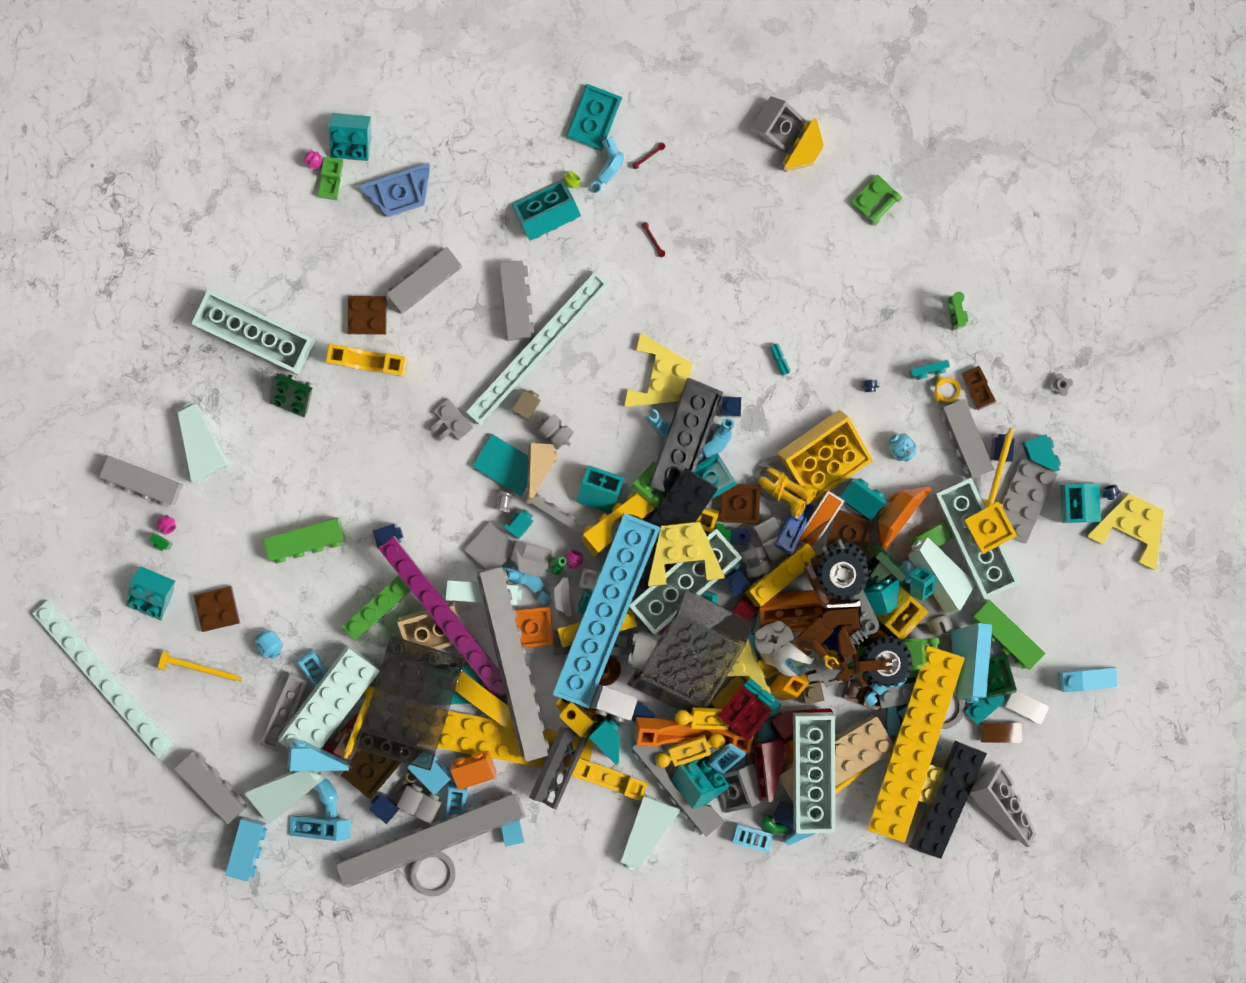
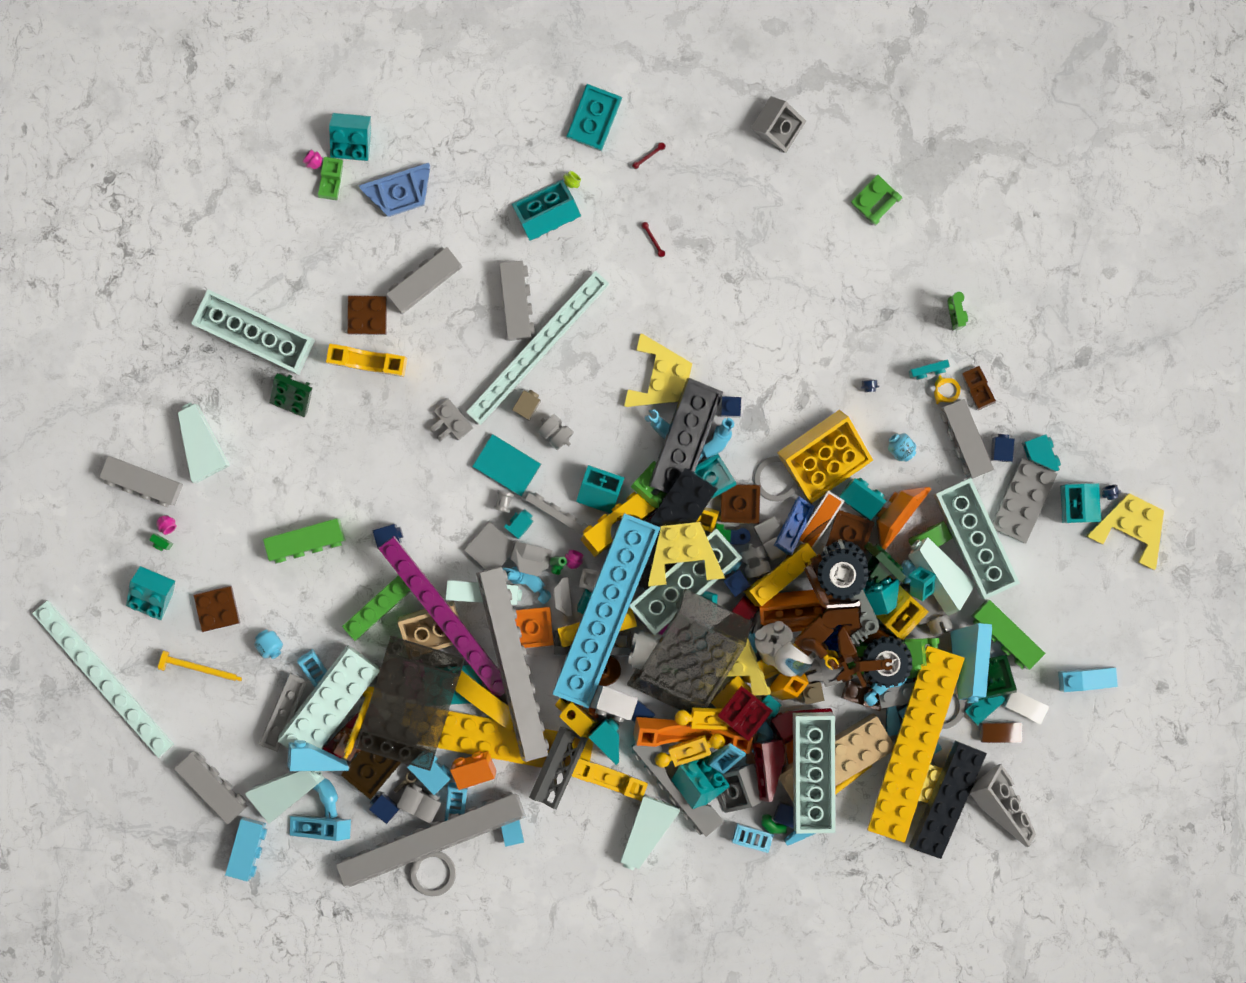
tan slope [527,443,557,504] -> none
medium azure arm [589,136,624,193] -> none
teal piece [744,679,775,706] -> none
yellow piece [758,467,817,519] -> none
teal piece [769,343,791,376] -> none
yellow slope [783,118,824,172] -> none
yellow plate [964,502,1017,554] -> none
yellow piece [983,427,1013,507] -> none
light grey plate [1050,373,1073,396] -> none

